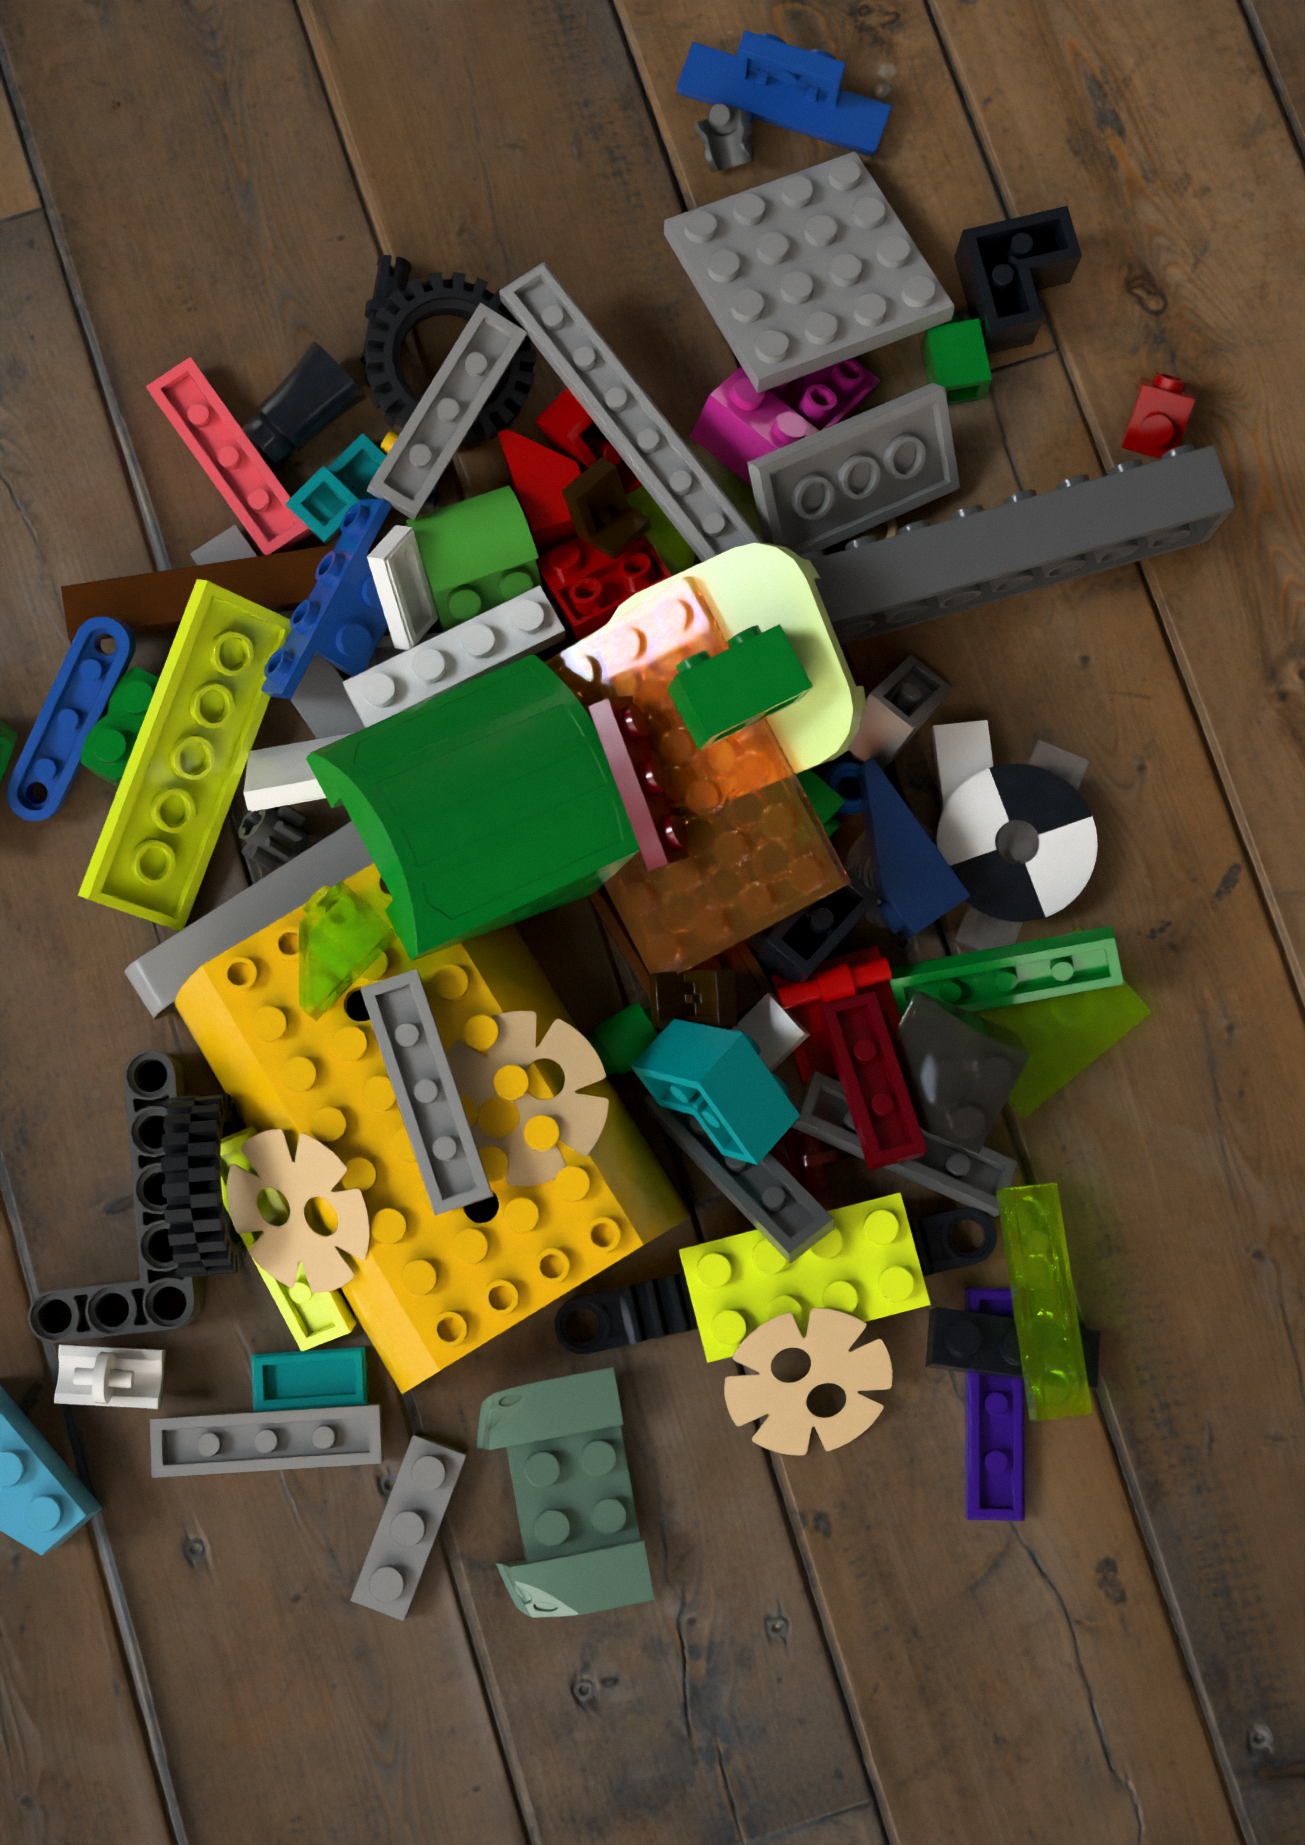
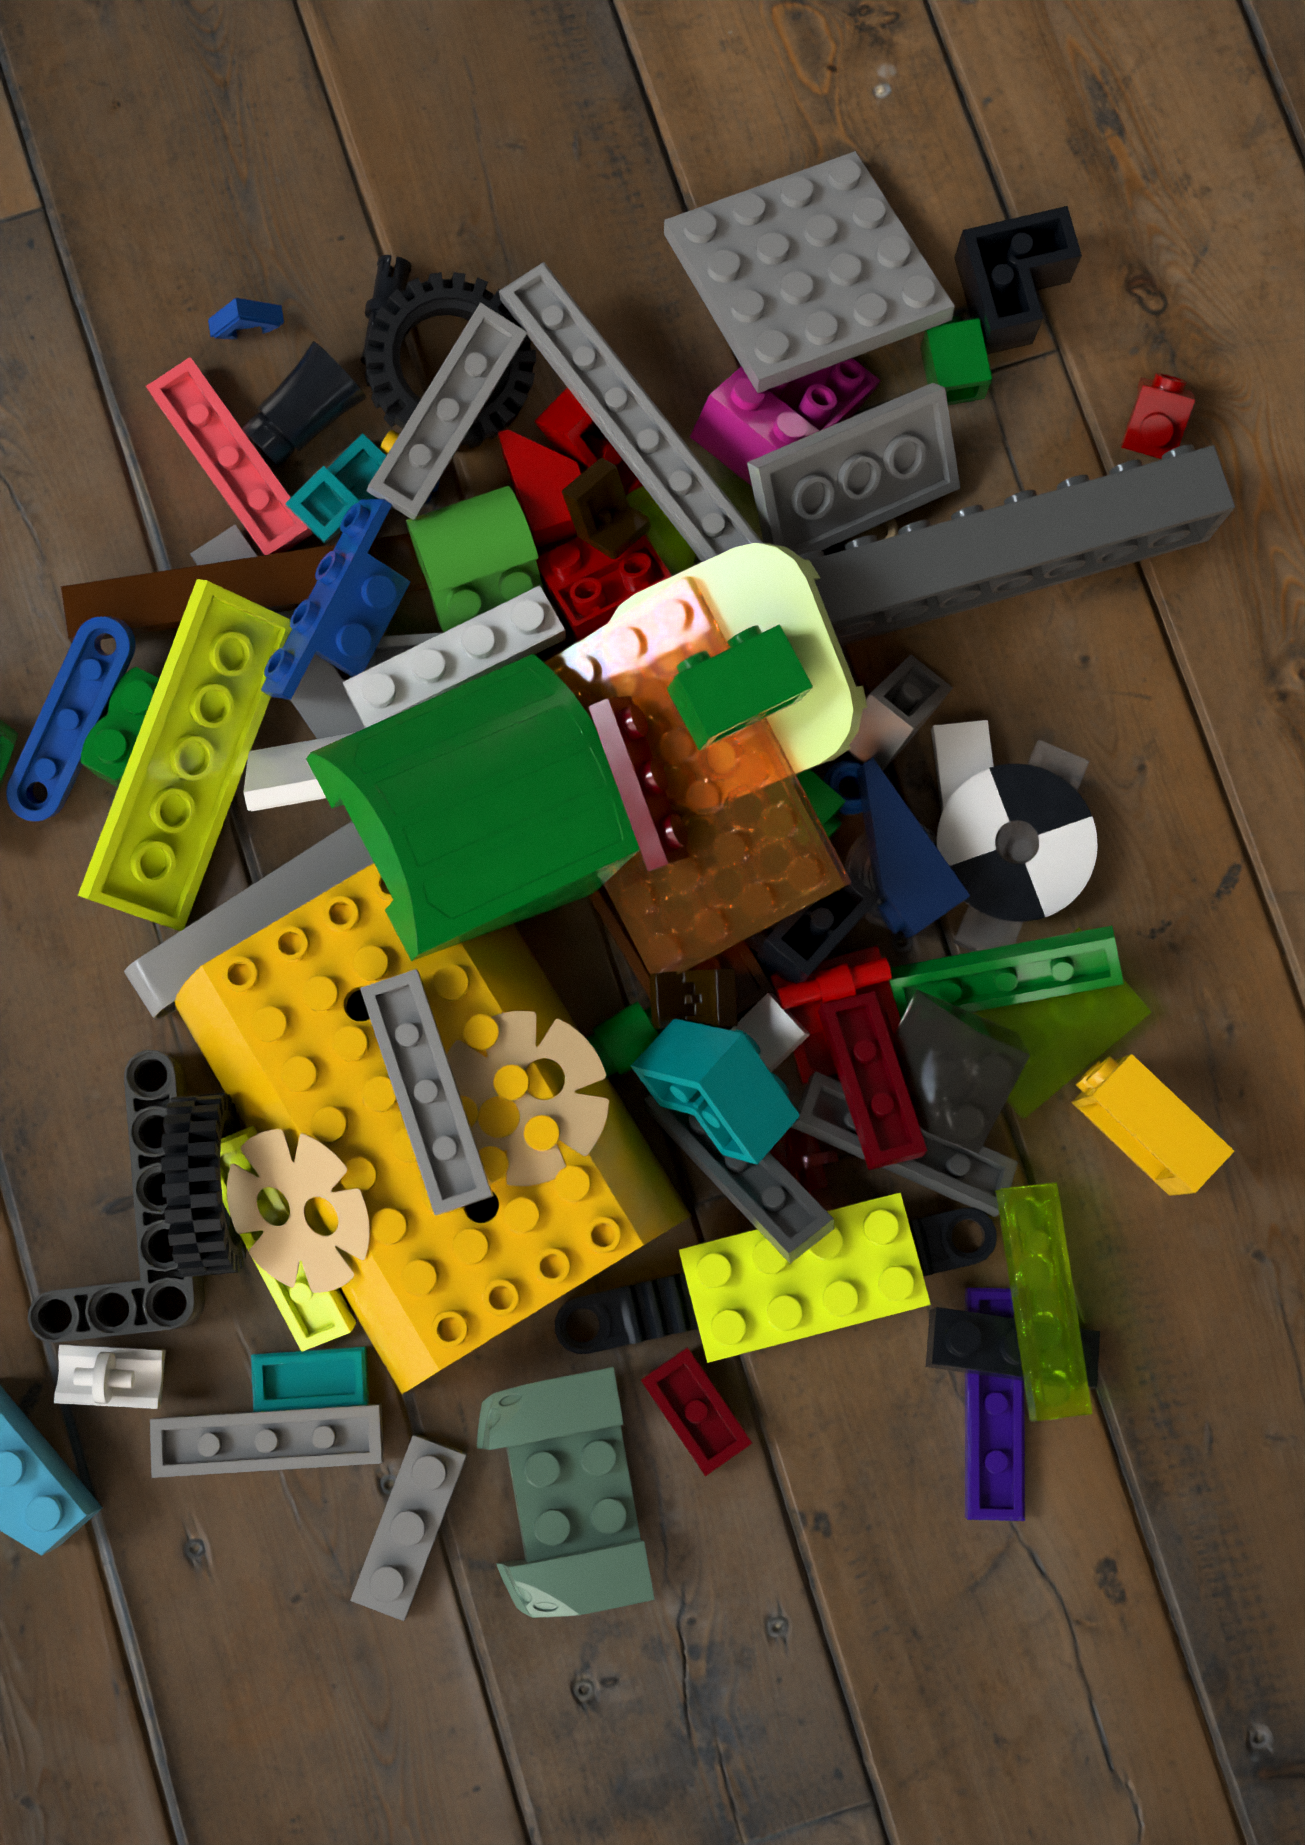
dark grey gear [239,805,309,871] -> none
clear neon green slope [299,880,399,1021] -> none
white tile [367,525,438,650] -> none
blue bracket [677,30,892,156] -> none
dark grey arm [695,104,754,172] -> none
tan piece [724,1308,893,1455] -> none
none -> blue tile [208,298,284,339]
none -> dark red plate [640,1347,753,1477]
none -> yellow window [1071,1054,1234,1196]

